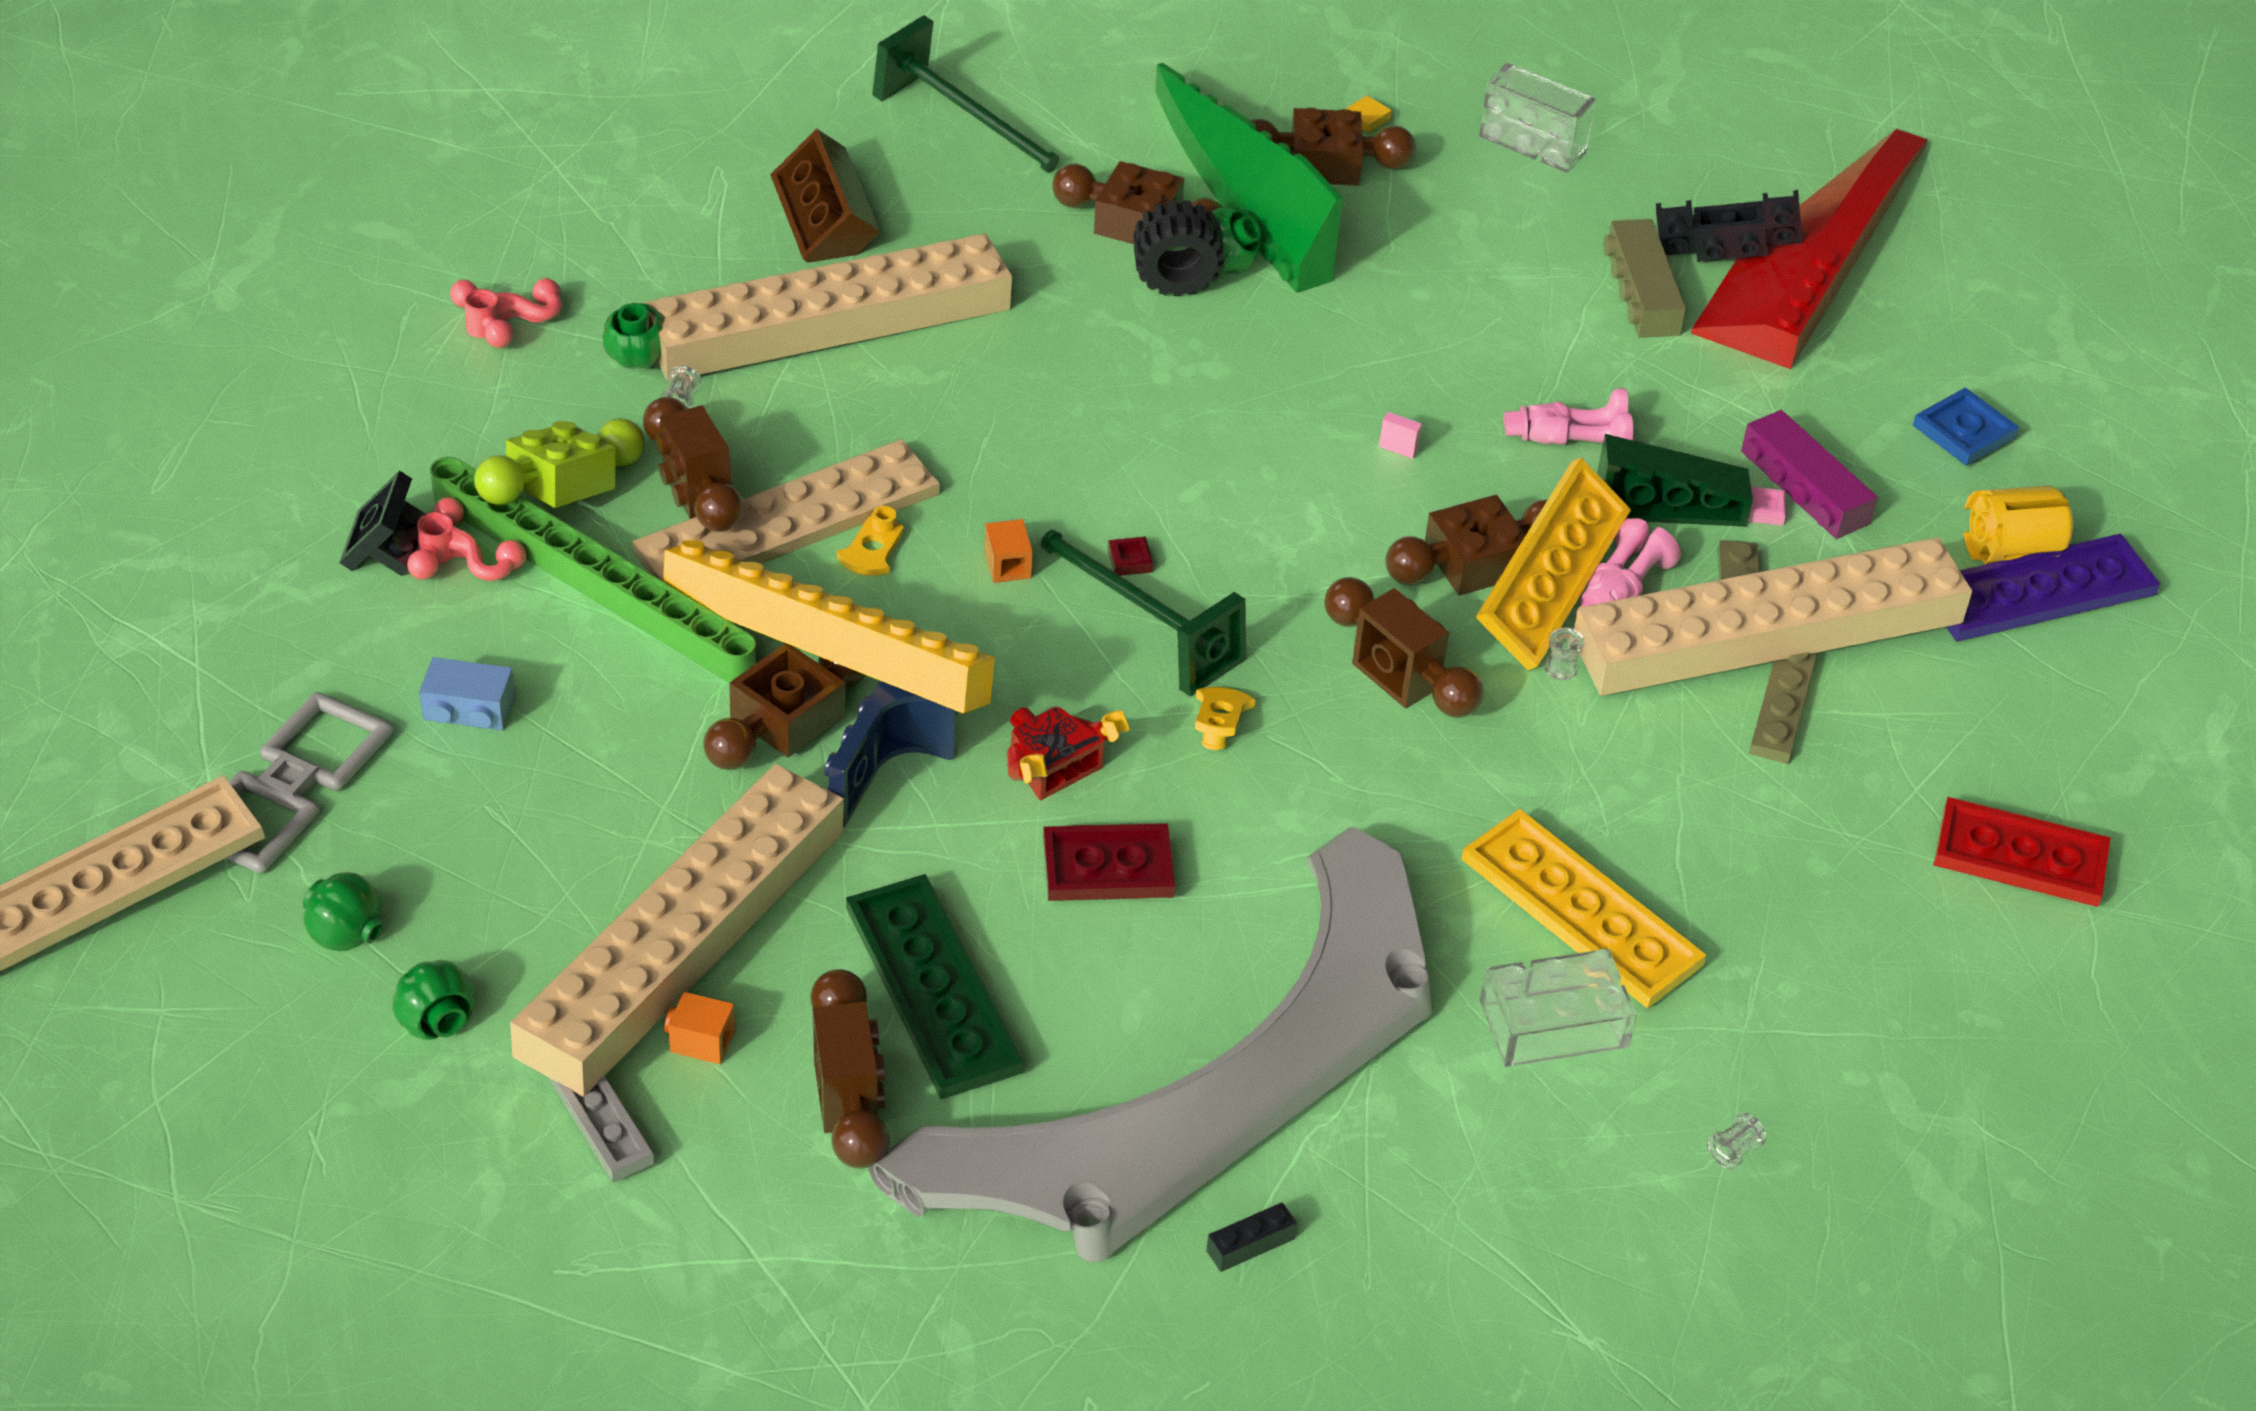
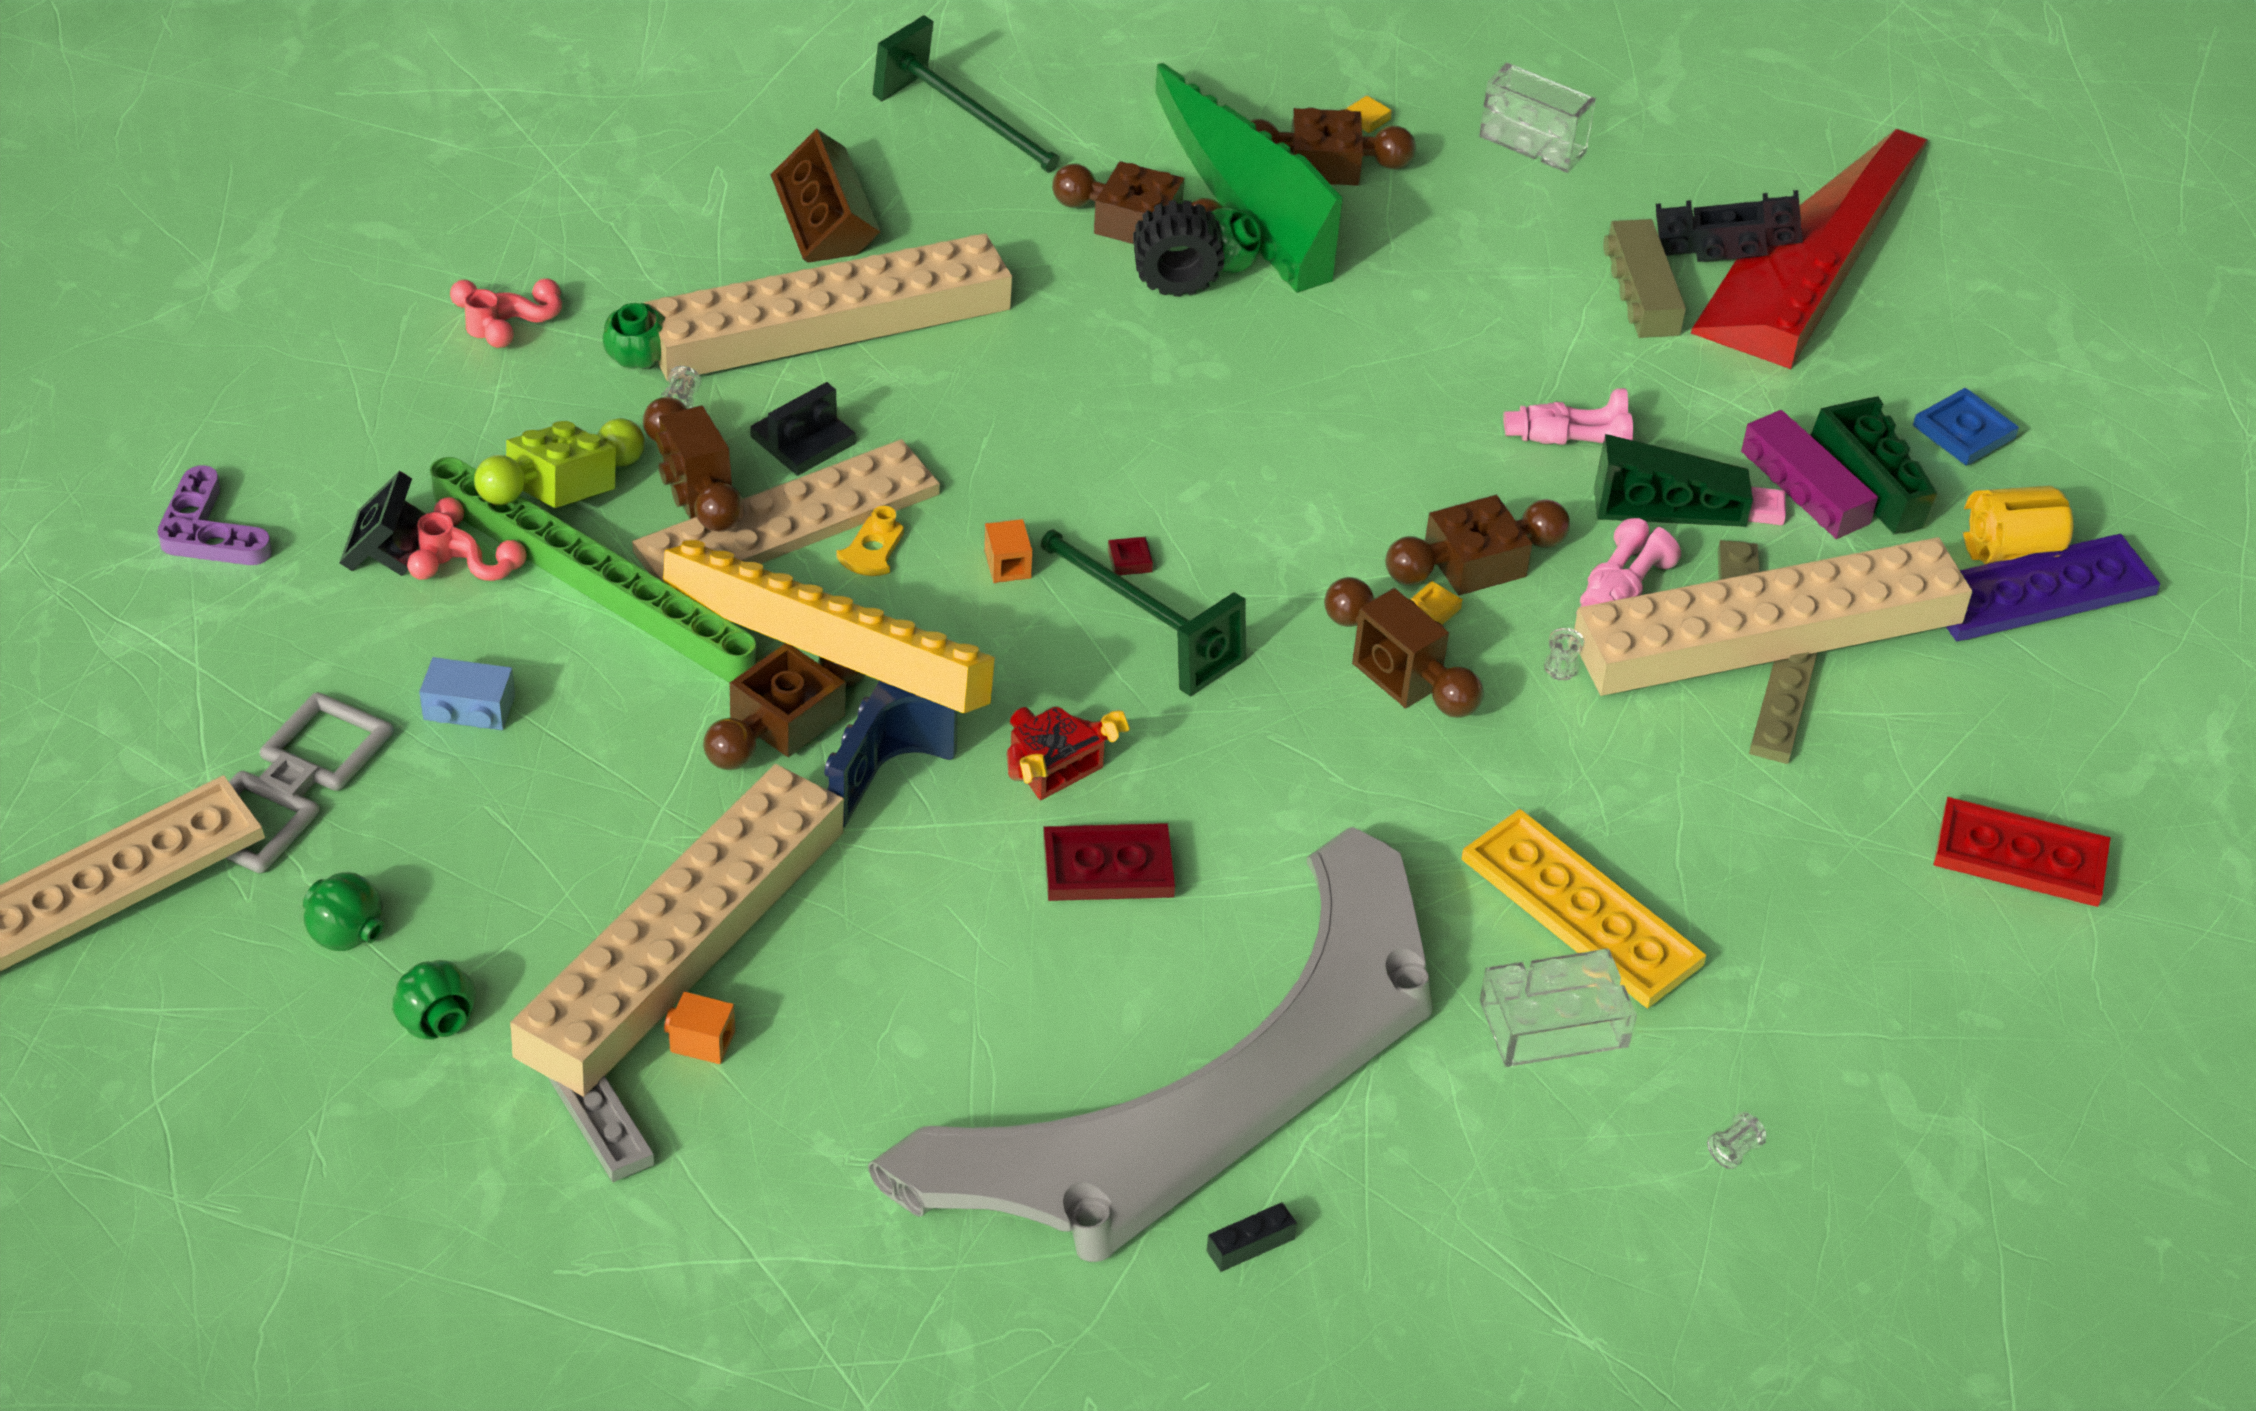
reddish brown brick [810,969,890,1169] -> none
dark green plate [846,874,1023,1099] -> none
yellow piece [1195,687,1255,750] -> none
bright pink tile [1379,412,1422,459] -> none
yellow plate [1476,457,1631,670] -> none
none -> medium lavender beam [157,465,272,565]
none -> black bracket [750,382,856,476]
none -> yellow tile [1411,581,1463,625]
none -> dark green wedge [1810,396,1937,534]

